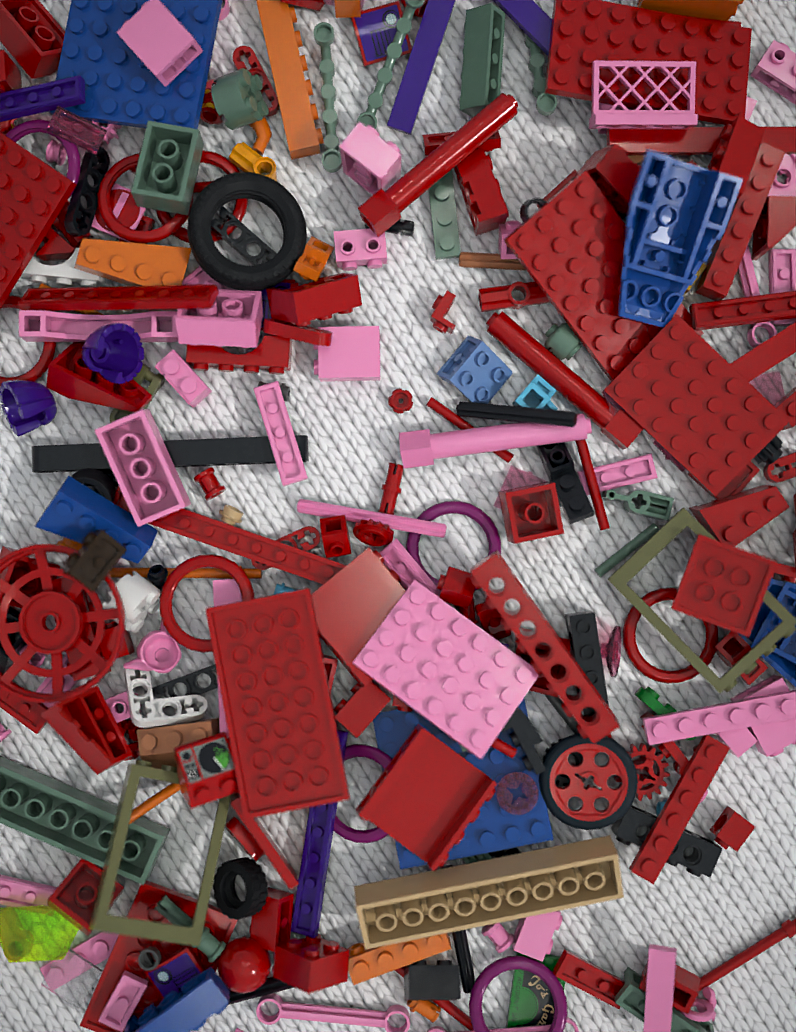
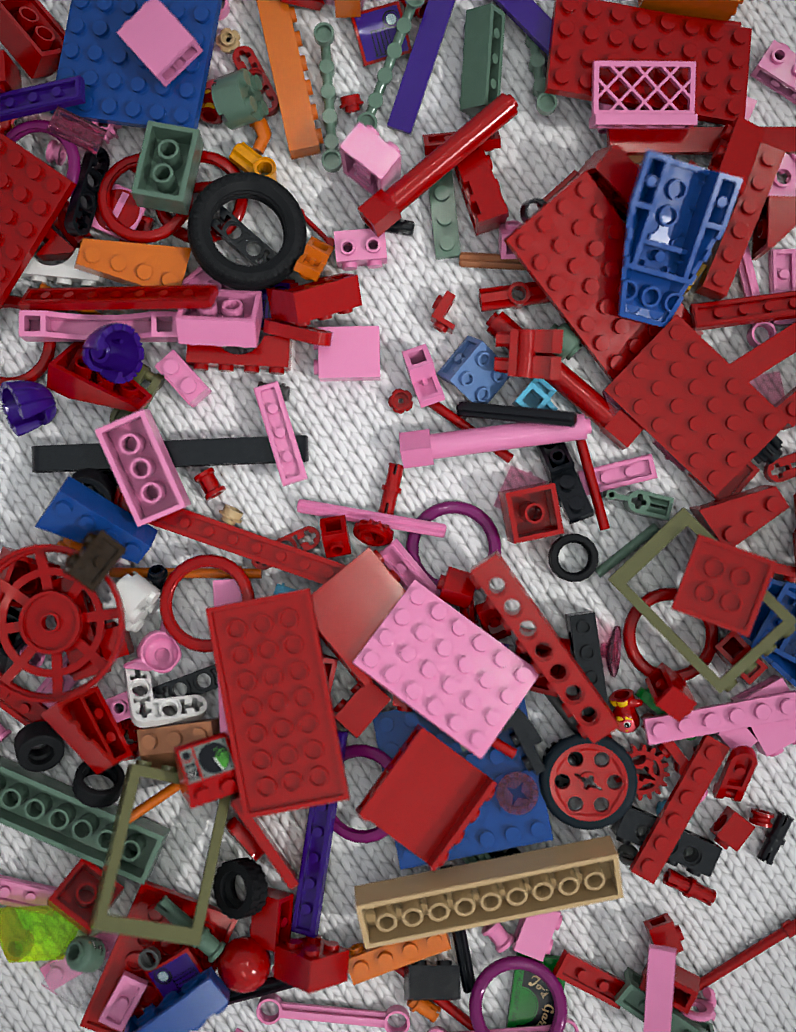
none -> black tyre [14,721,65,772]
none -> sand green head [65,935,106,973]
none -> black tyre [72,762,125,808]
none -> tan plate [216,28,240,54]
none -> red hinge [301,208,335,247]
none -> red plate [339,94,364,114]
none -> bright pink brick [402,344,445,408]
none -> red hips [494,329,563,381]
none -> black tyre [548,534,599,582]
none -> red animal [609,689,644,733]
none -> dark grey hinge [617,844,638,866]
none -> red brick [643,913,684,956]
none -> red brick [645,662,697,722]
none -> red pin [663,868,716,906]
none -> red plate [713,746,758,802]
none -> red bush [749,808,775,828]
none -> black pin [756,811,794,865]

